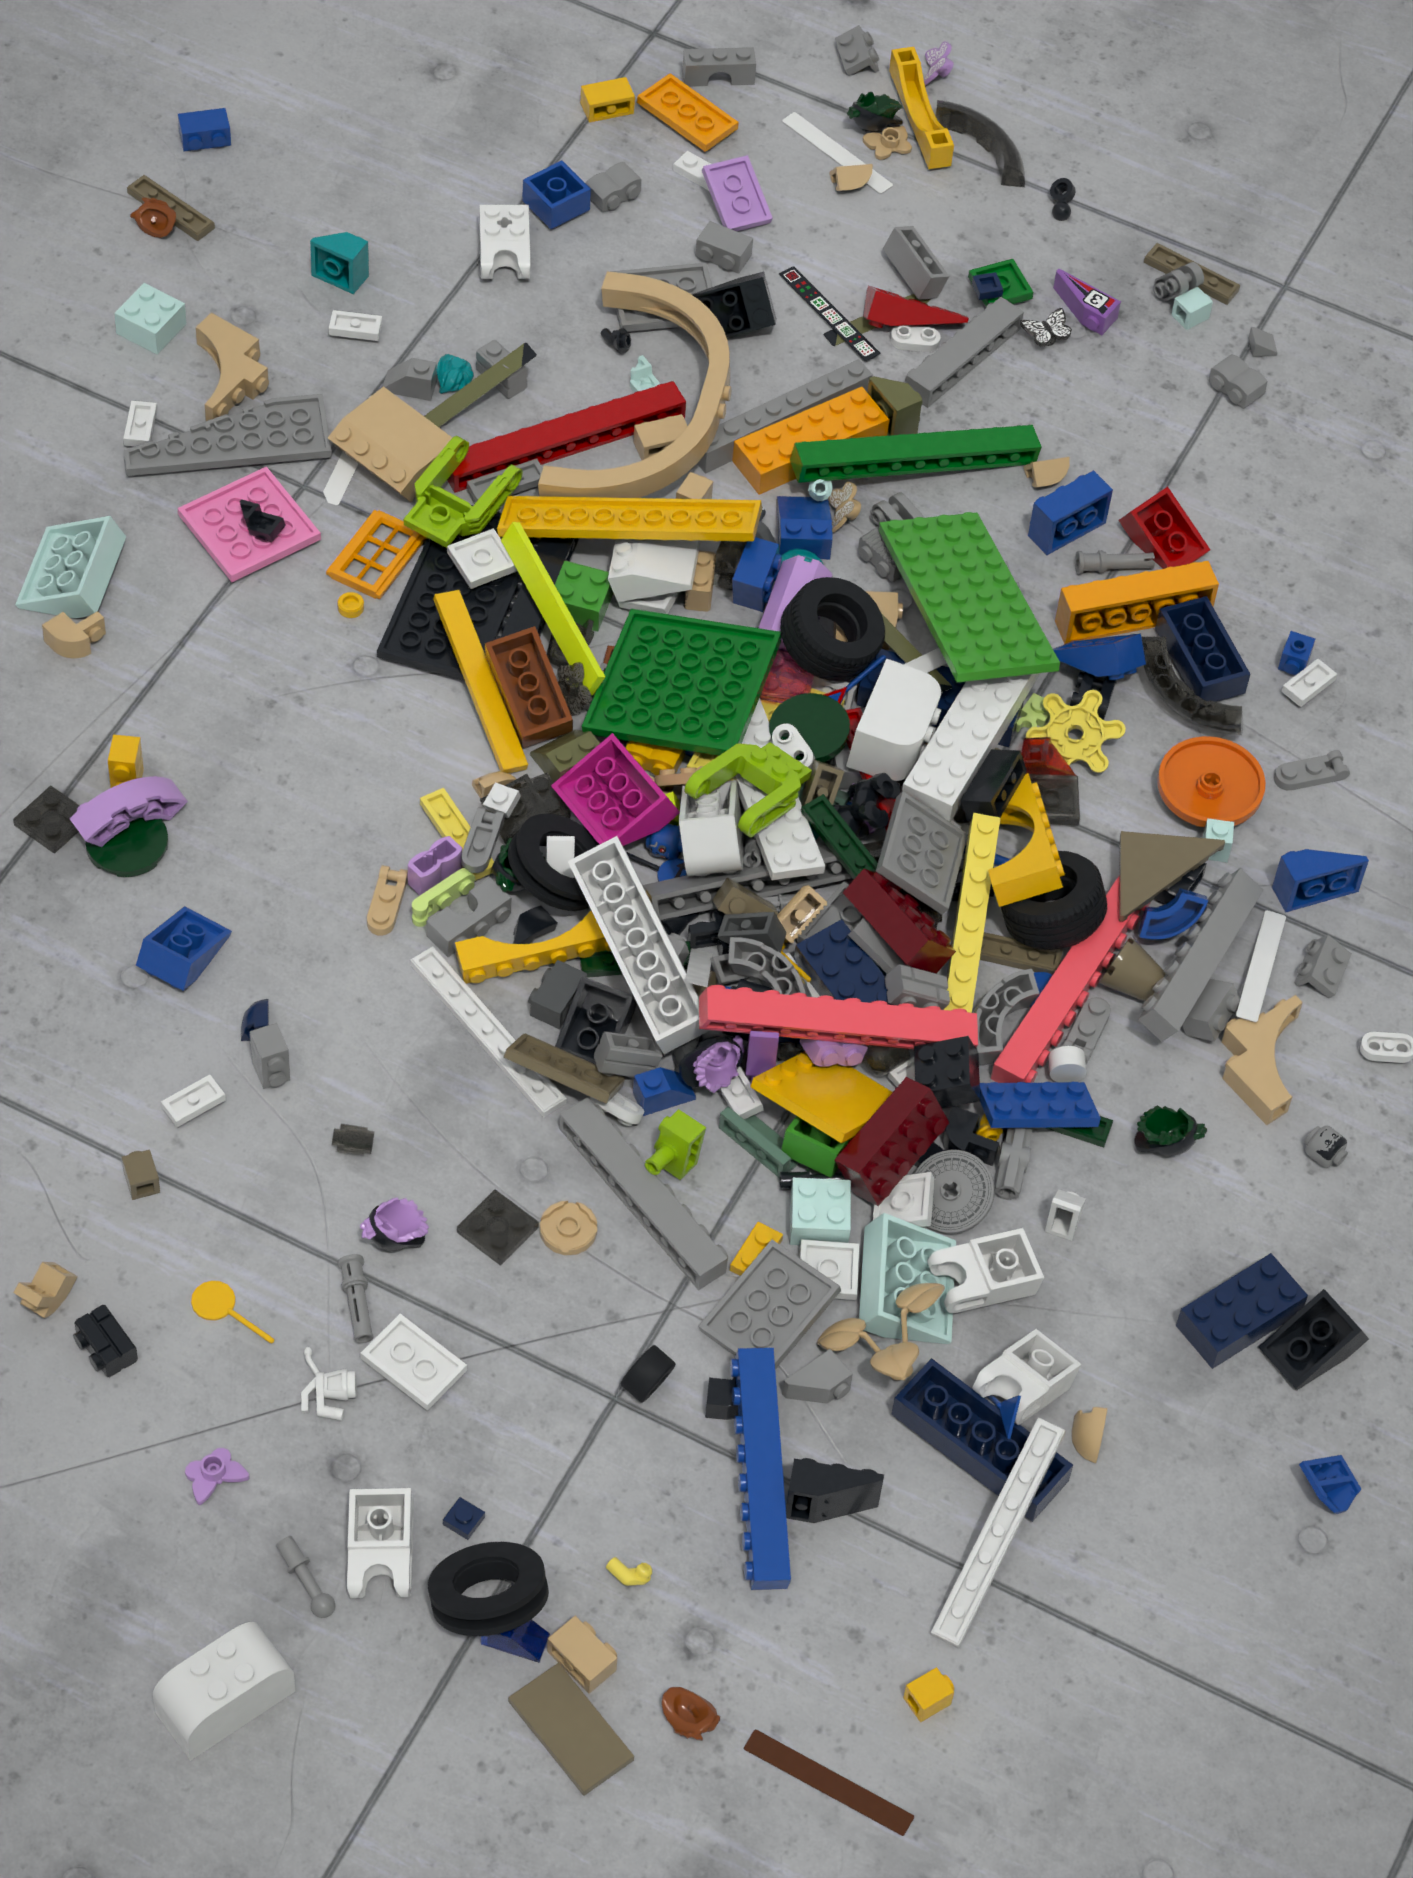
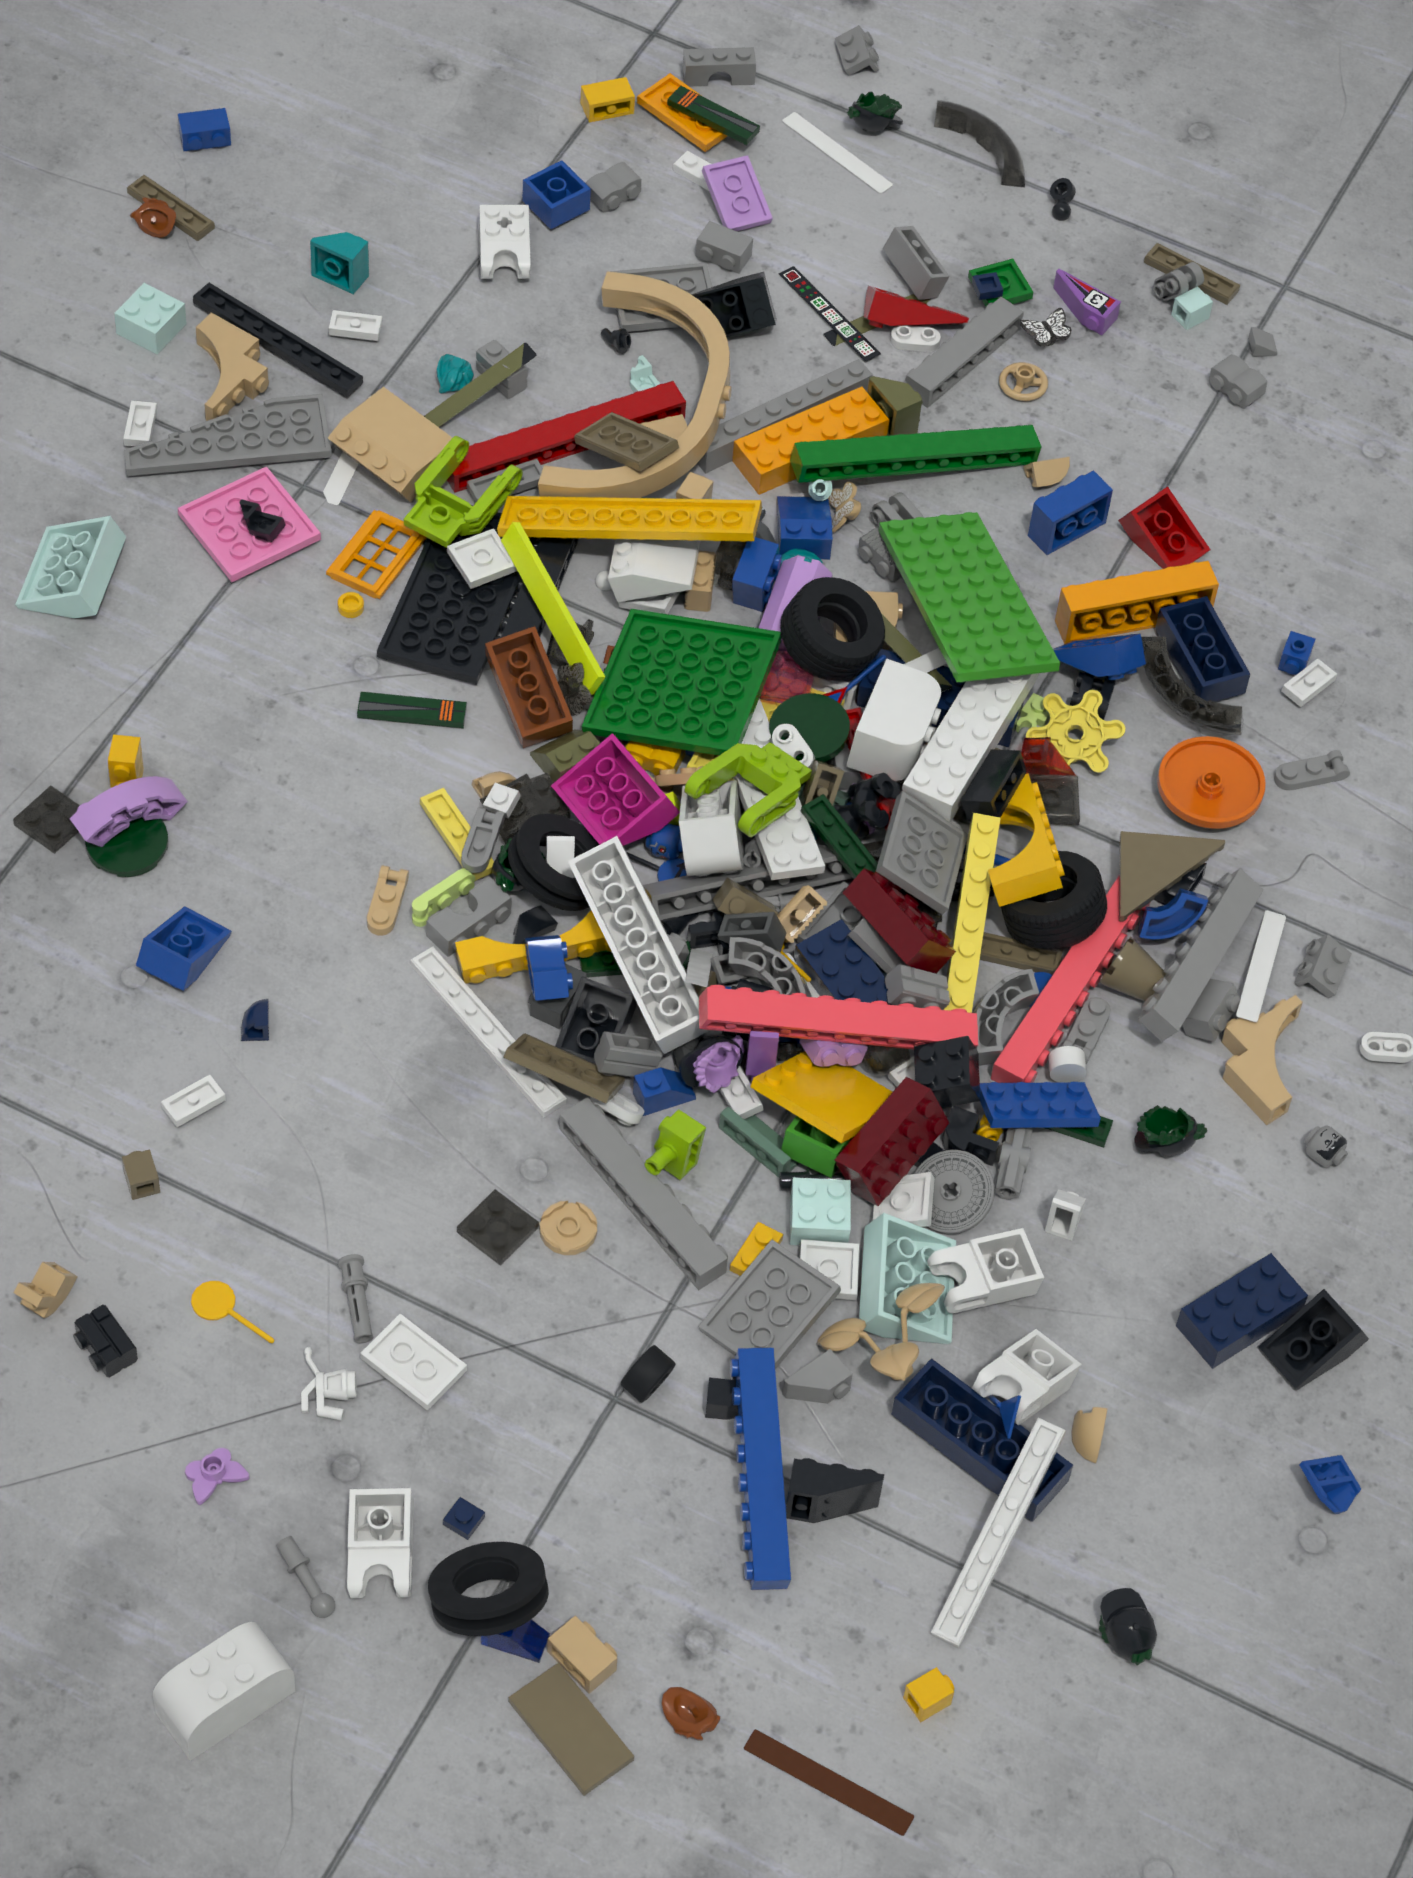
tan brick [42,611,106,658] -> none
light grey brick [250,1023,290,1089] -> none
clear smoke brick [332,1123,375,1156] -> none
lavender hair [360,1197,429,1252] -> none
light grey slope [382,358,437,401] -> none
lavender brick [408,836,462,895] -> none
yellow tile [433,590,528,773] -> none
bright green brick [555,561,613,632] -> none
light yellow arm [606,1557,653,1586] -> none
tan brick [829,164,873,191] -> none
tan animal [863,126,912,160] -> none
yellow arch [889,47,954,169] -> none
lavender animal [924,41,954,86] -> none
light grey pin [1075,550,1155,574] -> none
light aqua brick [1202,818,1234,863] -> none
blue slope [1272,849,1369,913] -> none
none -> black plate [193,282,363,397]
none -> dark green tile [357,691,467,729]
none -> blue brick [525,935,573,1001]
none -> dark tan tile [574,412,679,472]
none -> dark green tile [667,86,760,146]
none -> tan piece [999,362,1048,401]
none -> black hair [1099,1588,1157,1666]

